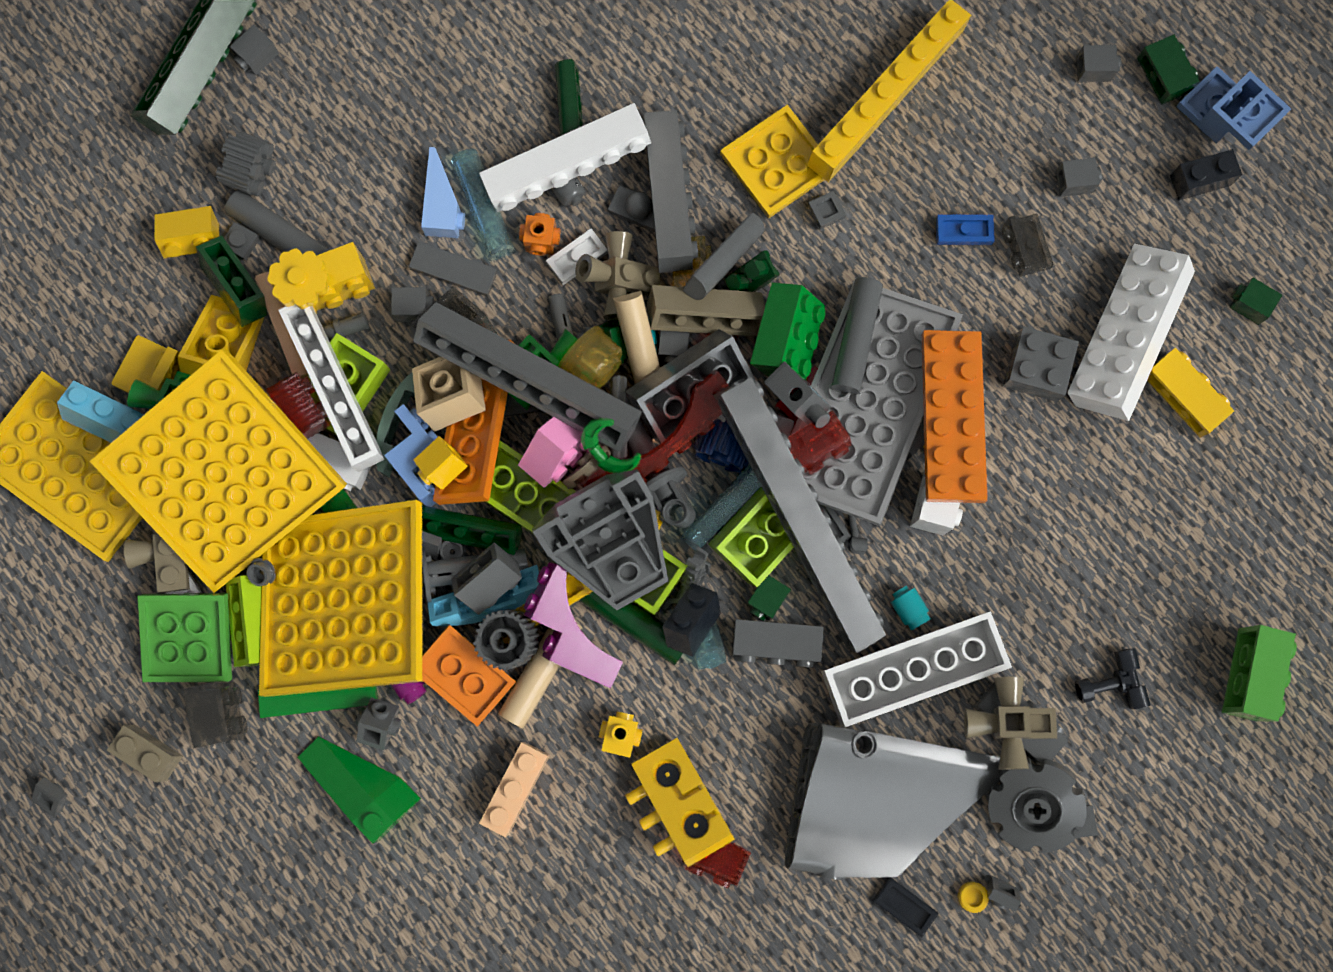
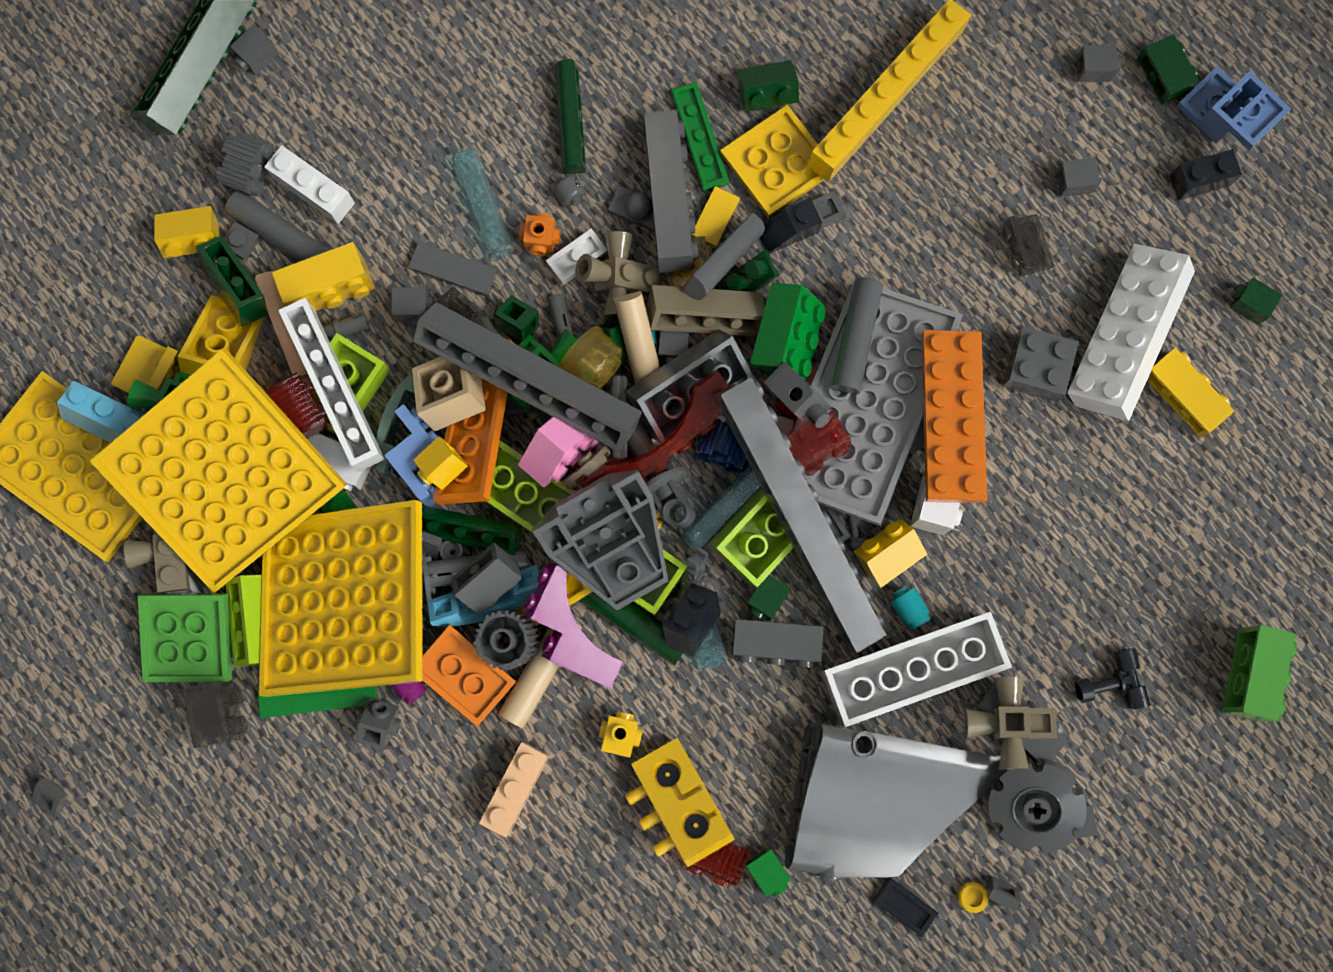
dark tan brick [106,725,183,783] -> none
dark grey plate [247,558,276,586] -> none
yellow plant [267,248,330,309] -> none
green wedge [297,736,421,844] -> none
light blue slope [421,147,465,238] -> none
white brick [479,103,651,212] -> none
green piece [581,418,641,473] -> none
blue plate [936,215,994,245] -> none
none -> white brick [265,145,355,224]
none -> dark green brick [494,295,539,344]
none -> green tile [670,82,729,192]
none -> yellow tile [691,186,740,249]
none -> dark green brick [737,60,799,112]
none -> green brick [745,847,791,897]
none -> black slope [760,198,822,254]
none -> yellow brick [854,519,927,588]

